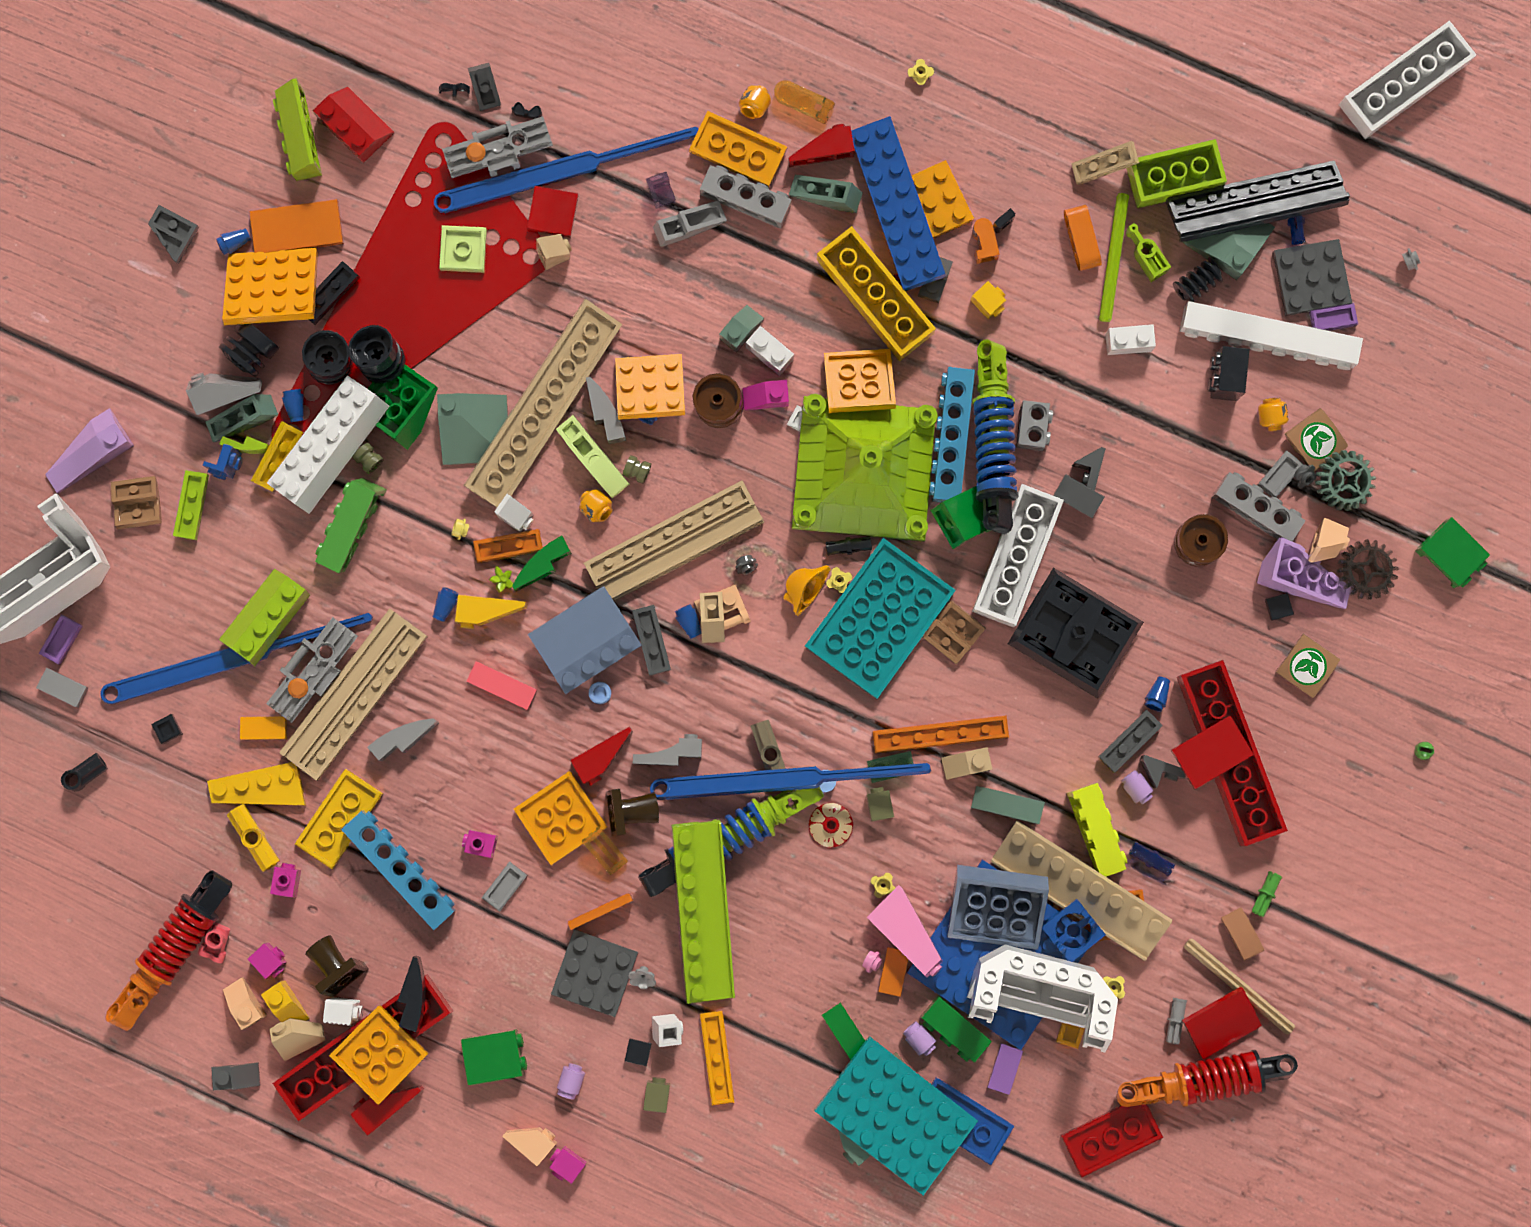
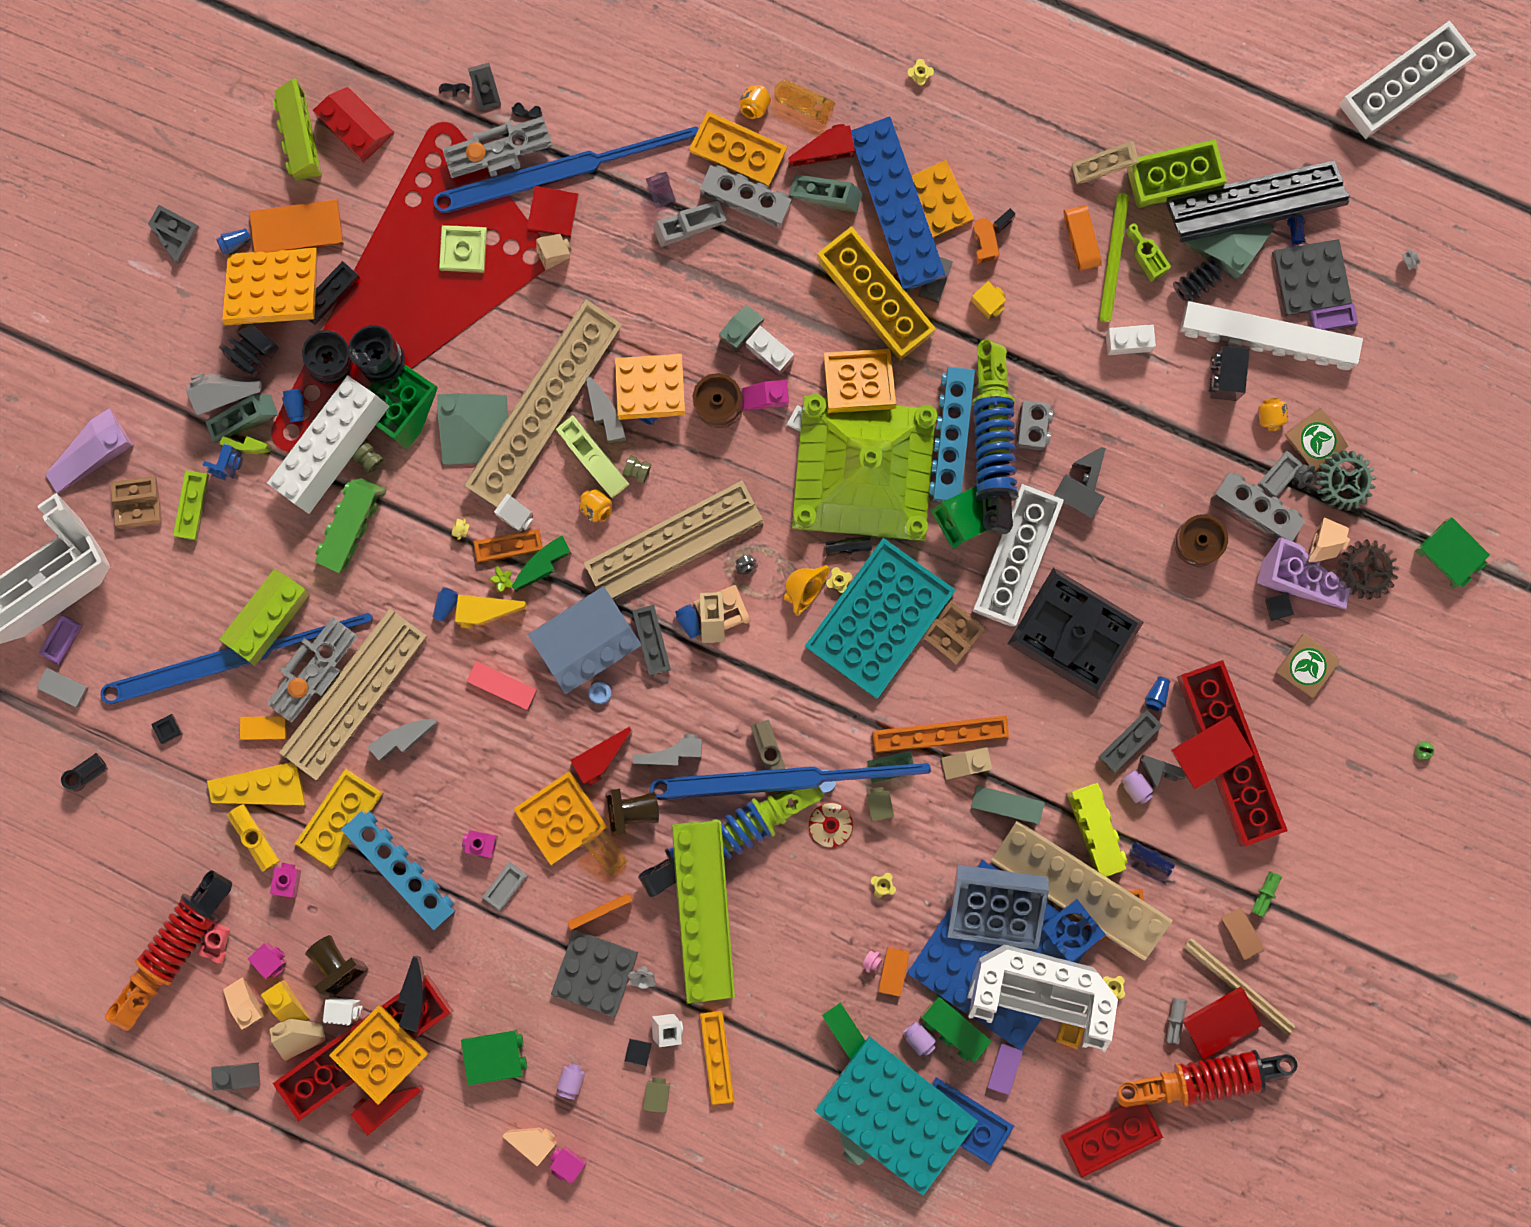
yellow plate [251,421,303,492] -> none
bright pink slope [867,885,943,977] -> none

